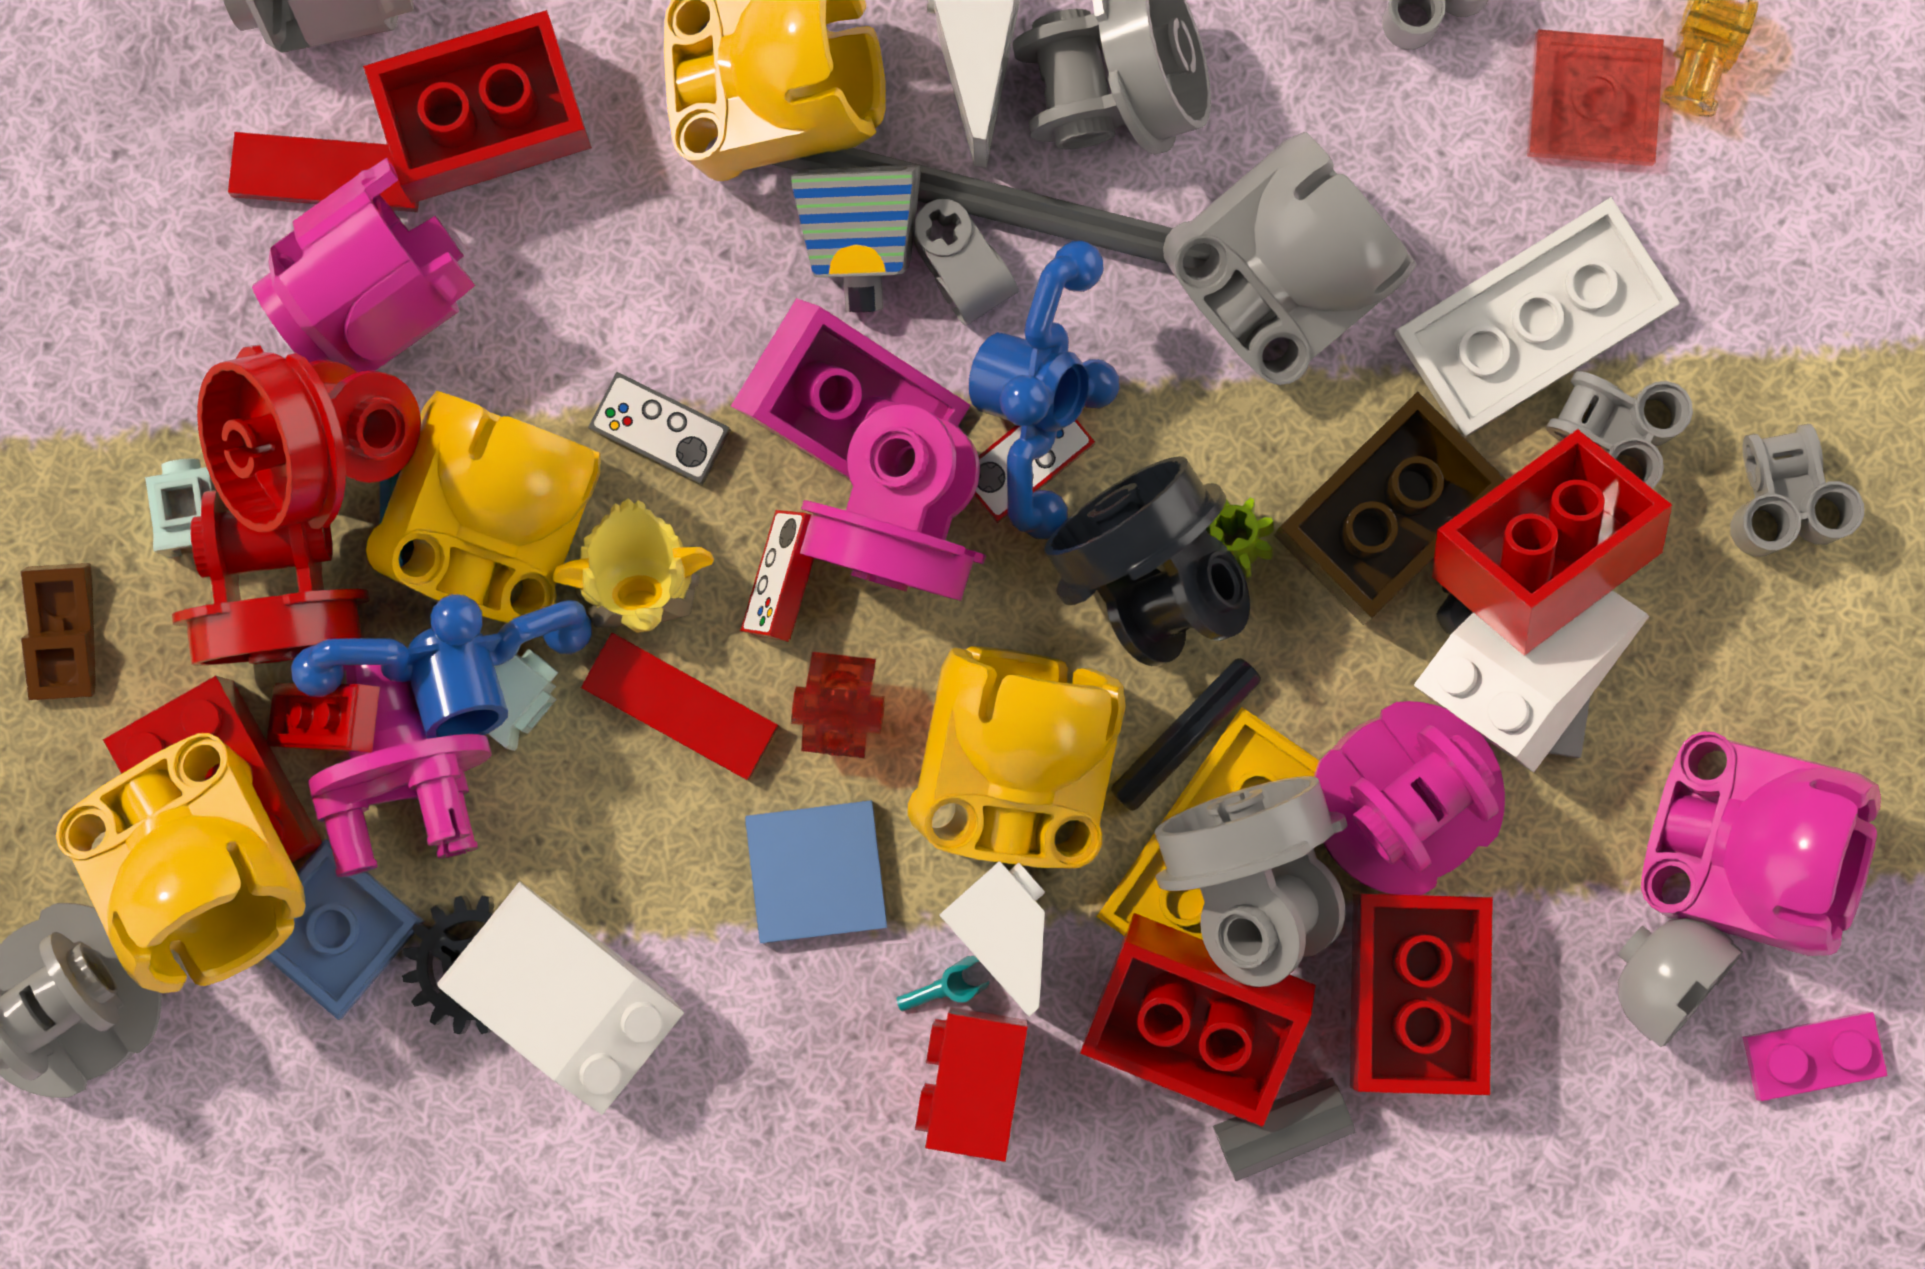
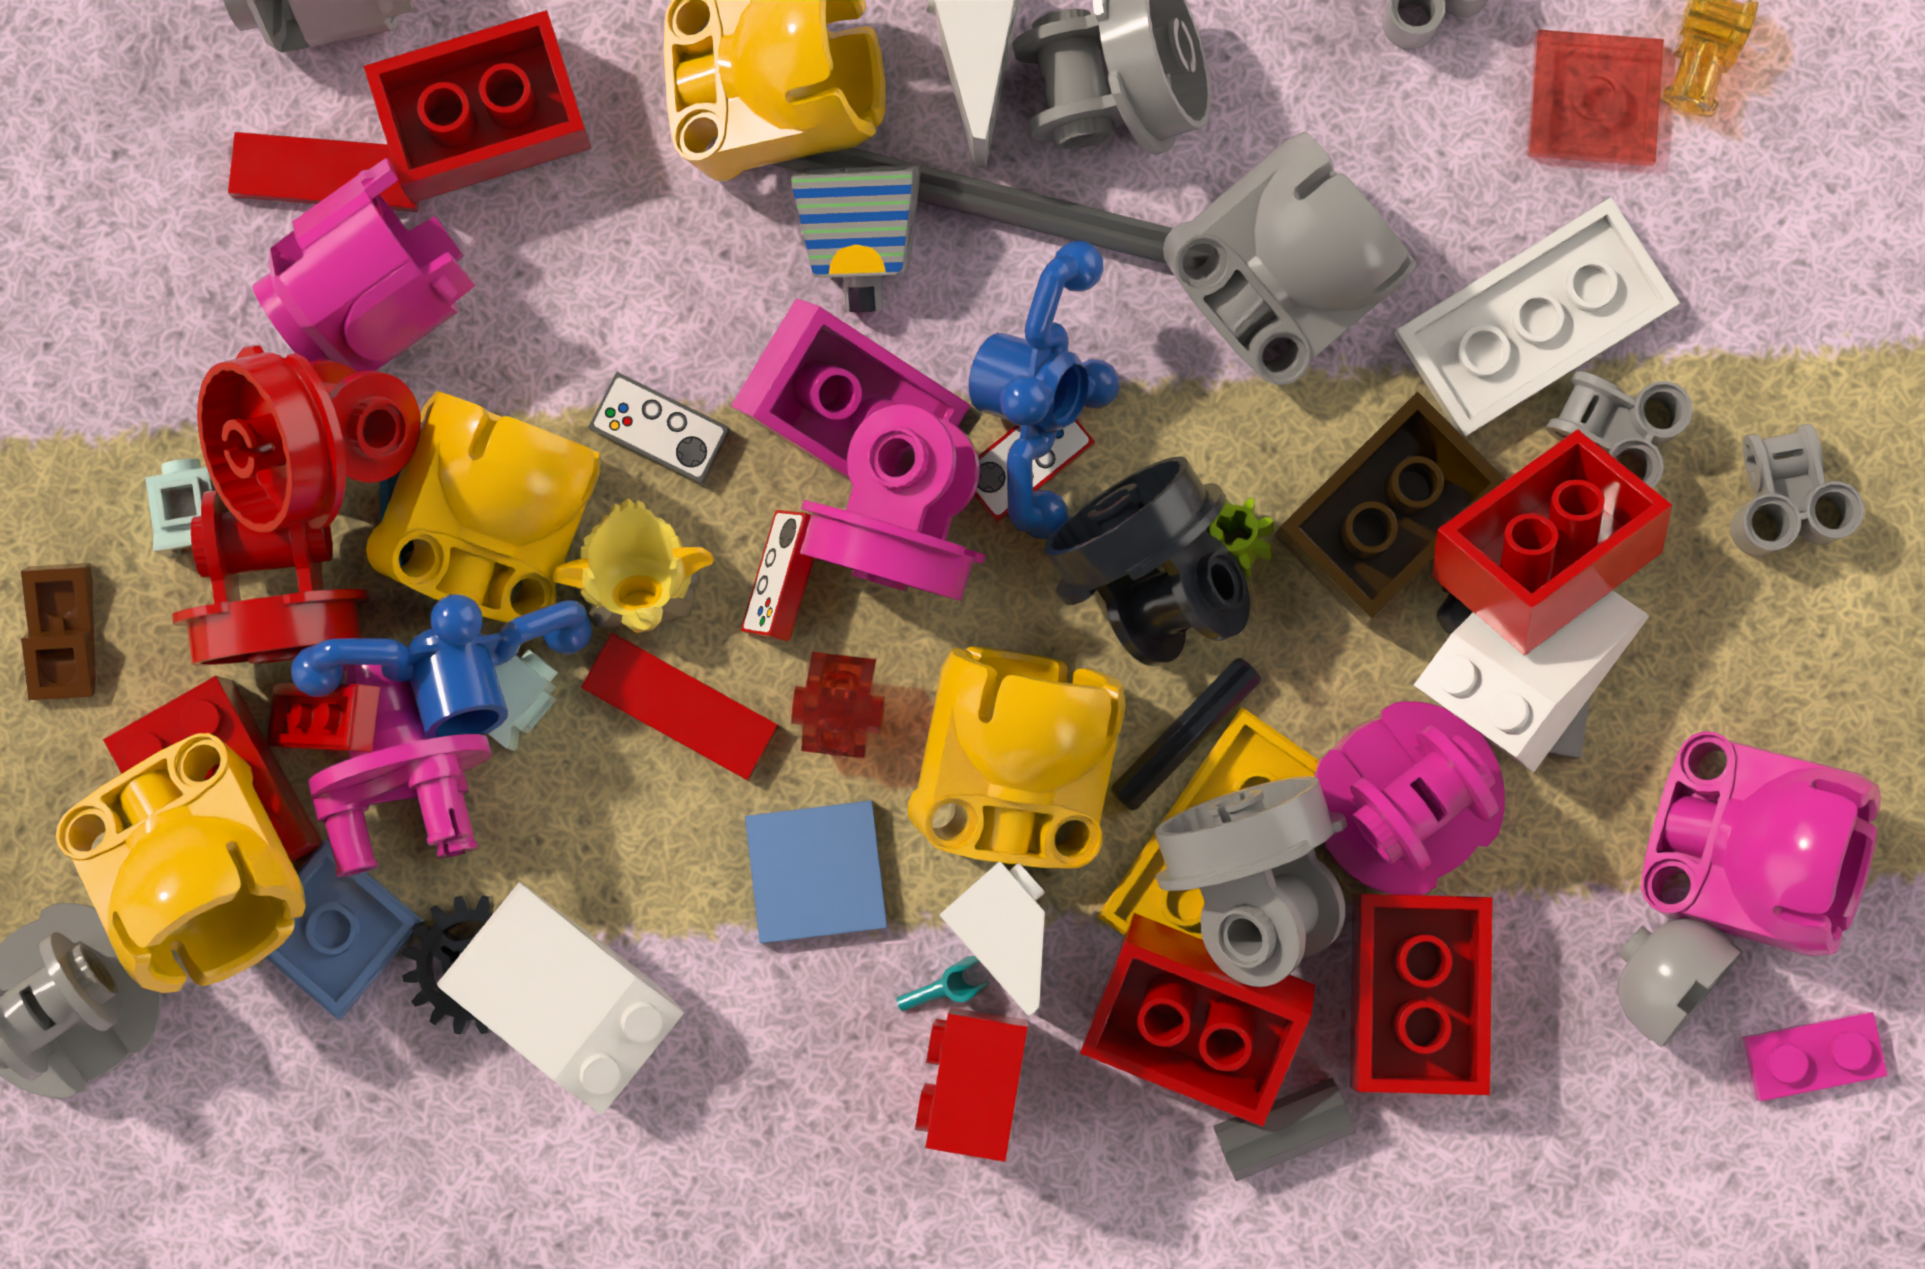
light grey piece [914,199,1019,326] -> none

